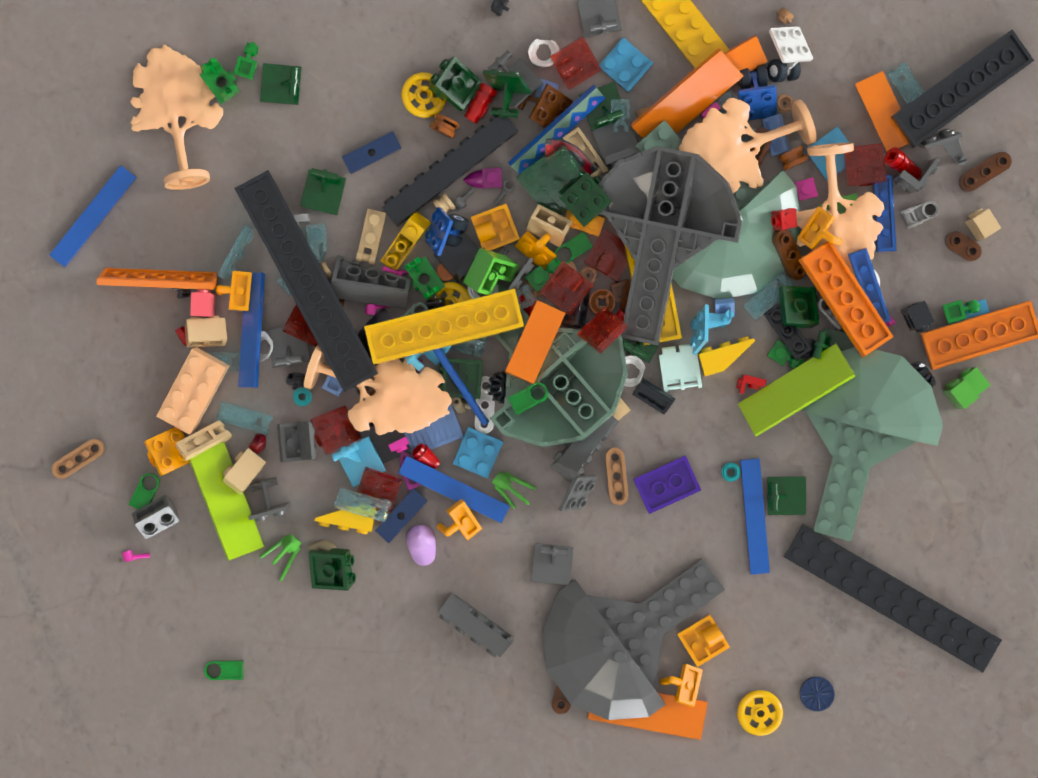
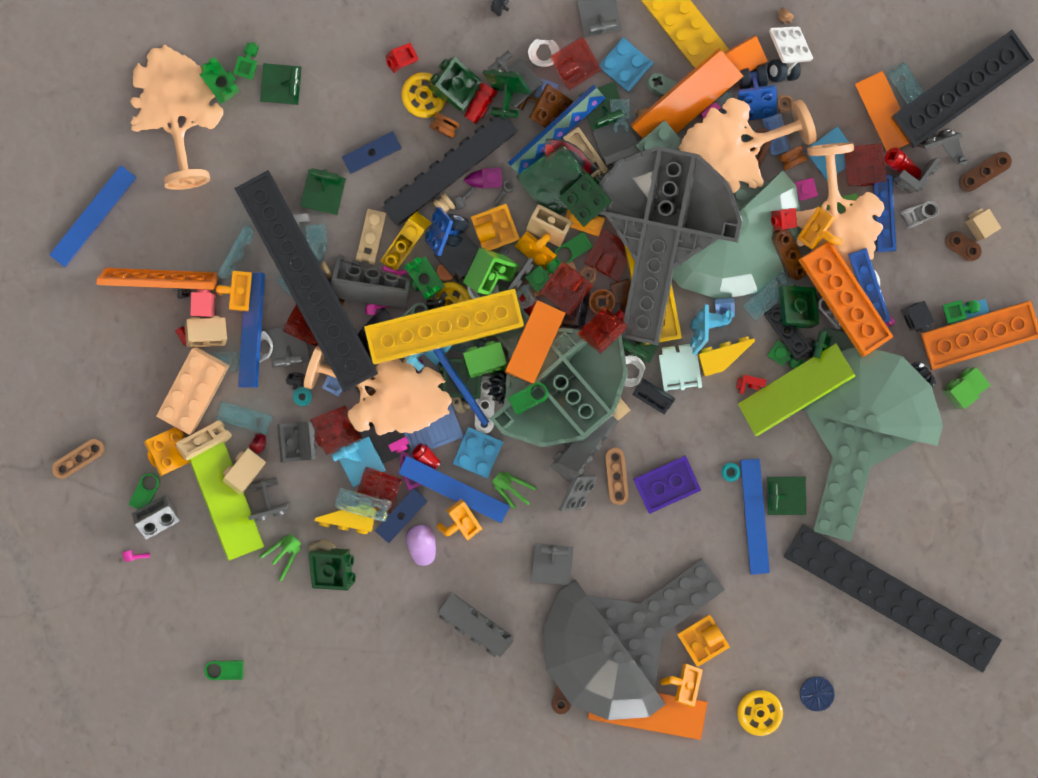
none -> red bracket [385,43,419,73]
none -> bright green brick [463,341,507,378]
none -> sand green piece [647,73,679,97]

